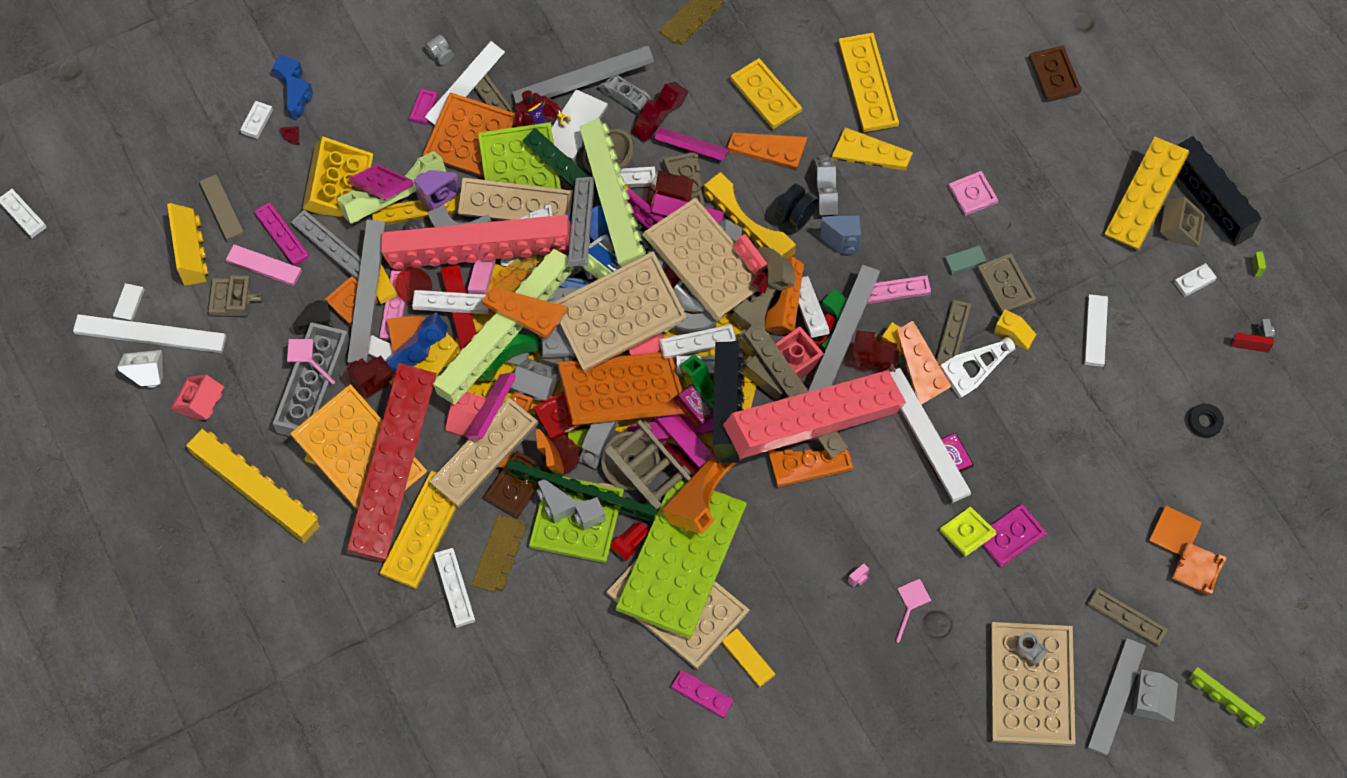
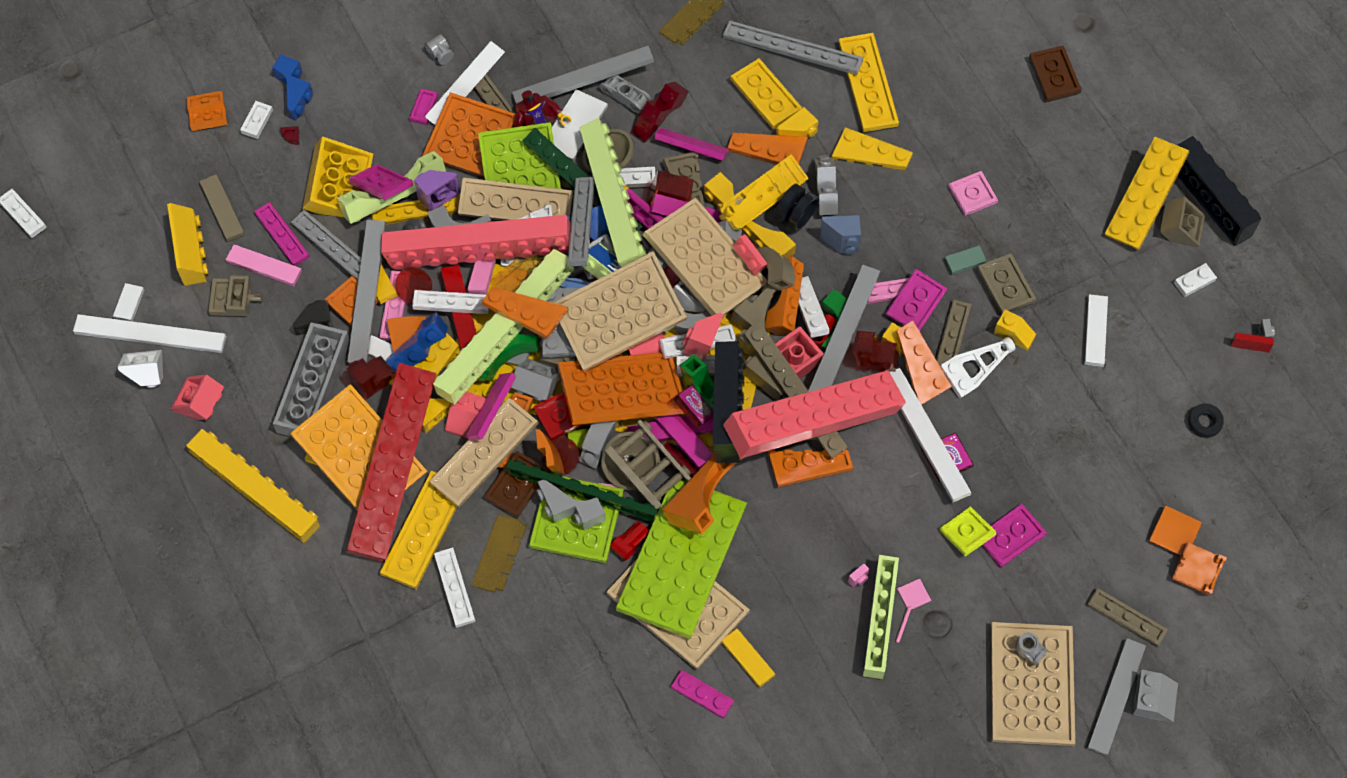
bright pink piece [287,339,335,384] -> none
dark red tile [751,269,768,294] -> none
lime plate [1189,667,1266,729] -> none
lime tile [1252,252,1266,277] -> none
none -> orange slope [186,91,228,131]
none -> yellow slope [422,398,451,433]
none -> coral slope [682,313,724,362]
none -> yellow piece [719,154,809,231]
none -> light grey tile [723,20,863,75]
none -> yellow slope [776,107,819,137]
none -> yellowish green brick [863,555,899,679]
none -> dark pink tile [885,269,948,332]

